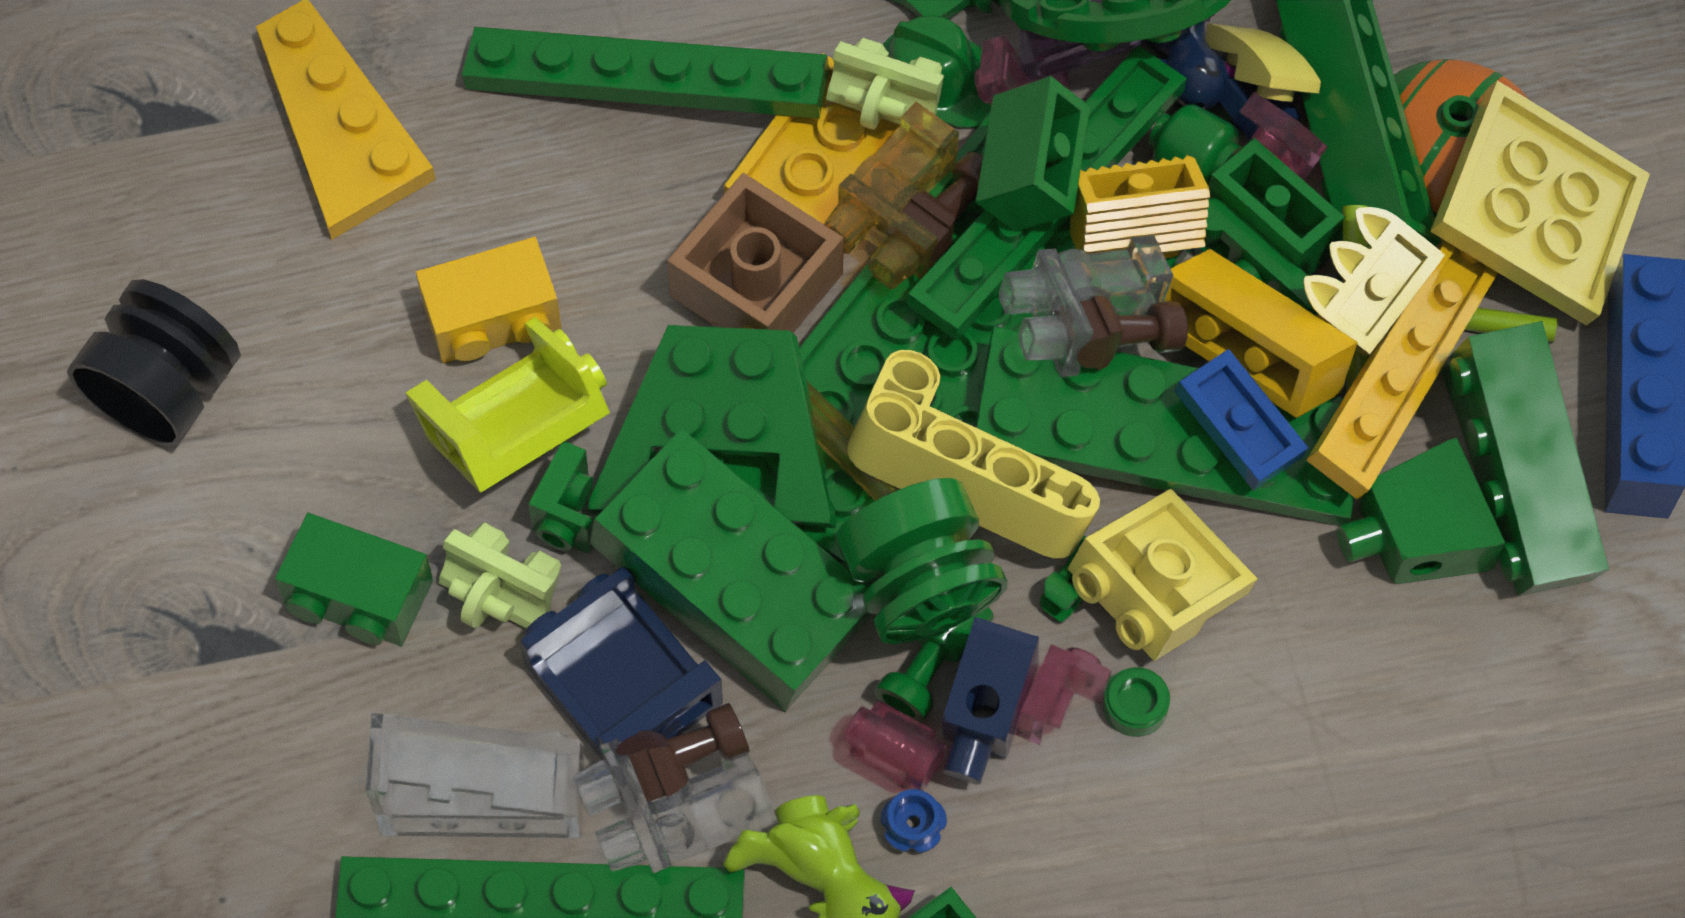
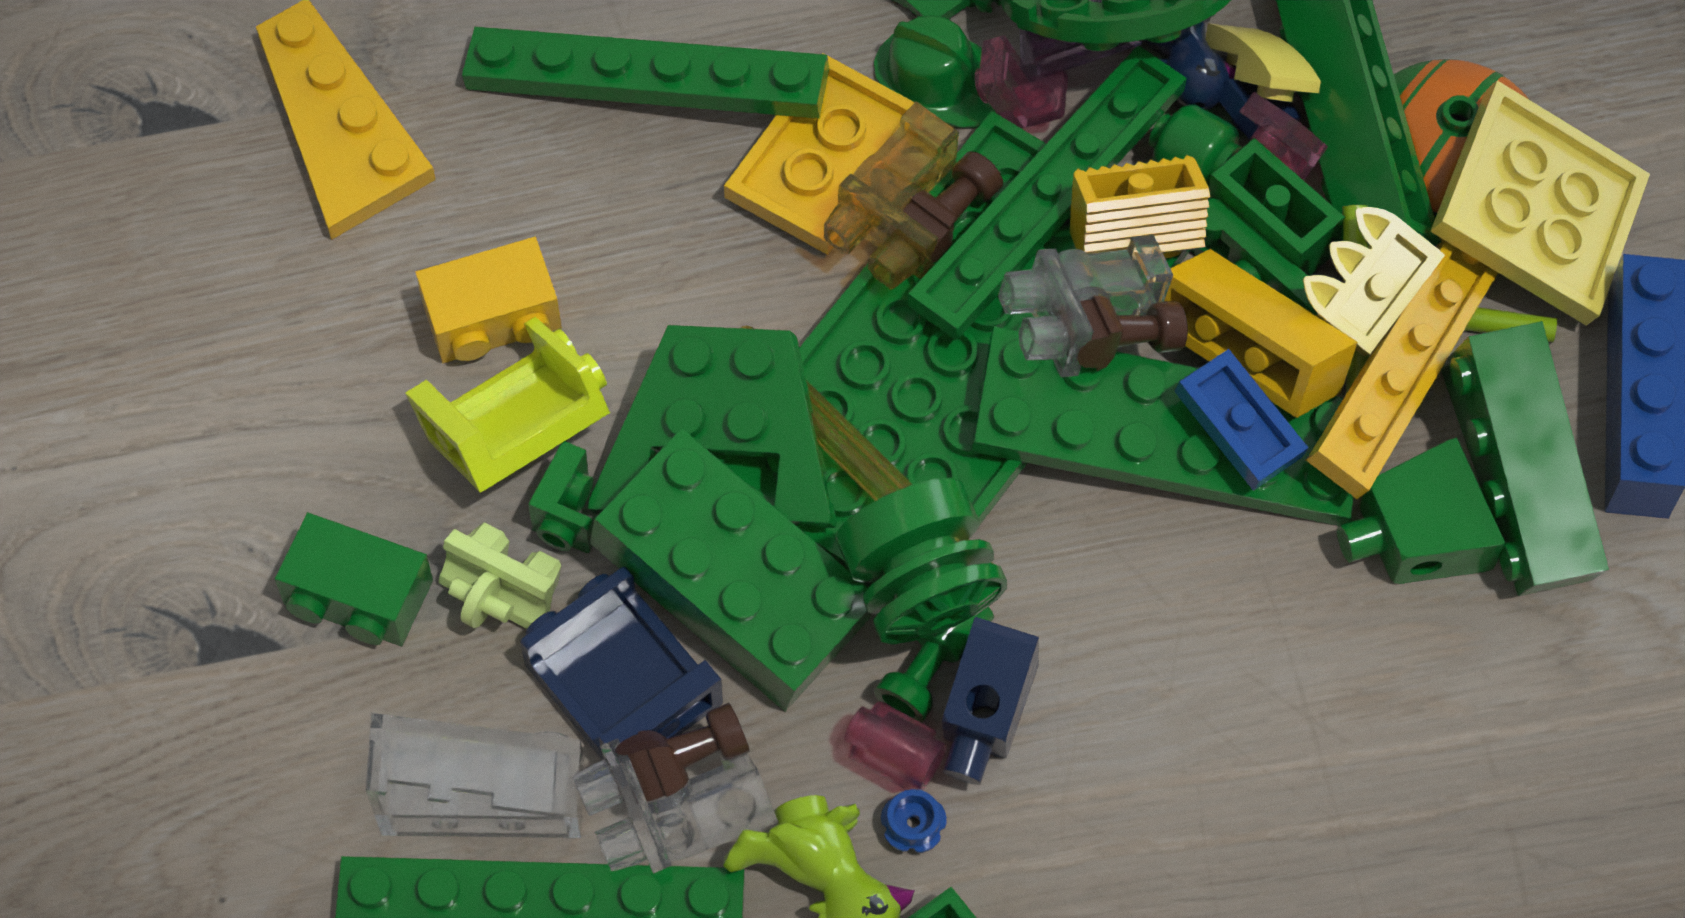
black wheel [67,279,241,446] -> none
medium nougat brick [667,173,844,333] -> none
yellowish green hips [826,38,944,134] -> none
light yellow beam [847,350,1100,559] -> none
green brick [975,76,1090,231] -> none
clear pink bracket [1016,644,1112,745] -> none
green hand [1039,536,1086,623] -> none
light yellow plate [1068,489,1258,661] -> none
green tile [1103,667,1170,737] -> none

